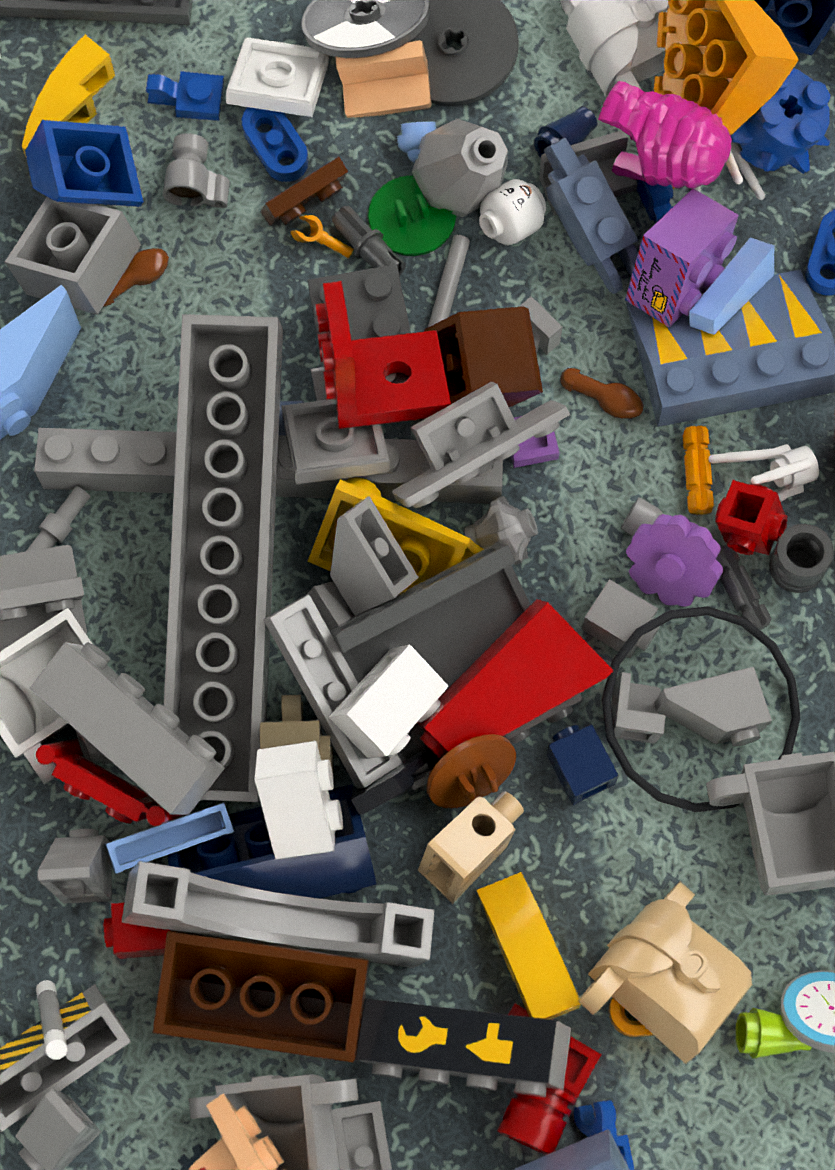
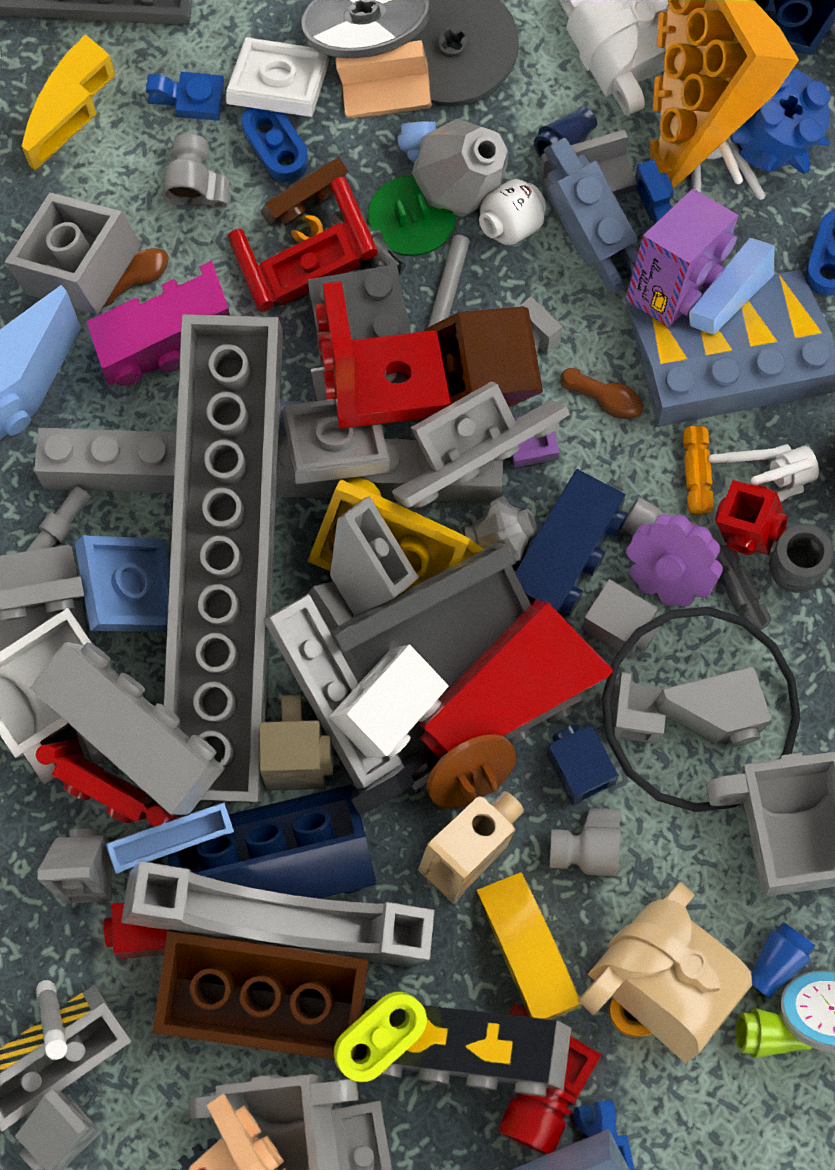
blue slope [25,120,143,207] -> none
white brick [255,741,343,859] -> none
dark pink hair [598,81,731,189] -> none
none -> medium blue plate [75,535,170,632]
none -> dark pink wedge [86,260,230,386]
none -> red plate [227,177,378,312]
none -> neon yellow plate [334,992,427,1082]
none -> dark blue brick [515,468,628,615]
none -> light grey piece [549,808,620,877]
none -> blue cone [751,922,815,999]

